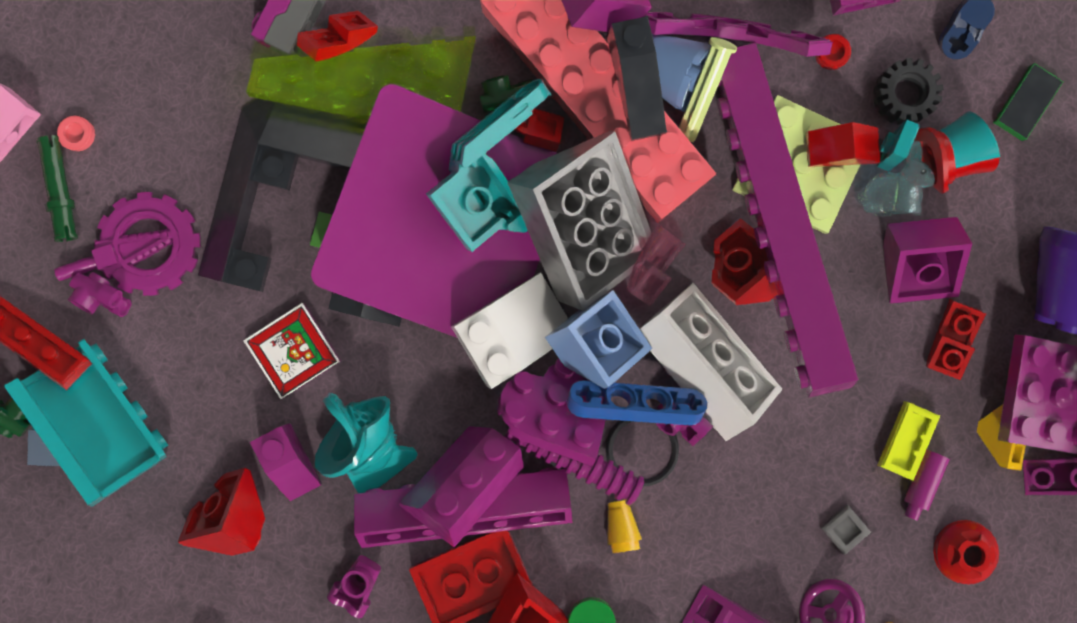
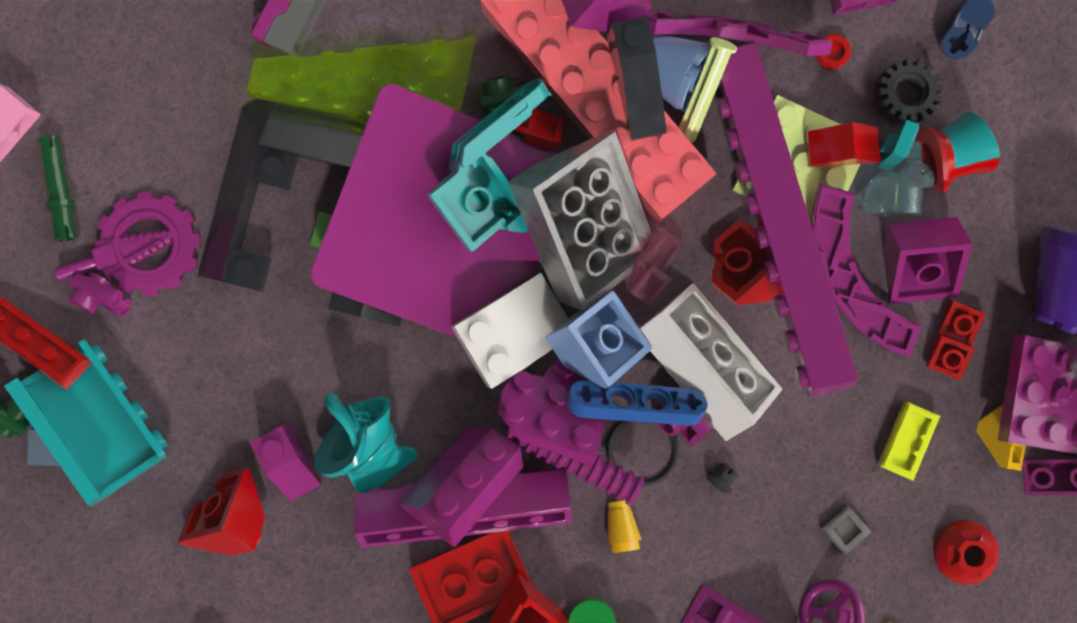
coral tile [57,115,95,151] -> none
tile [243,303,341,399] -> none
red slope [297,11,378,62] -> none
magenta plate [327,555,381,618] -> none
magenta cylinder [904,449,950,521] -> none
black tile [993,63,1064,141] -> none
none -> black piece [706,462,737,493]
none -> magenta tile [812,183,922,358]

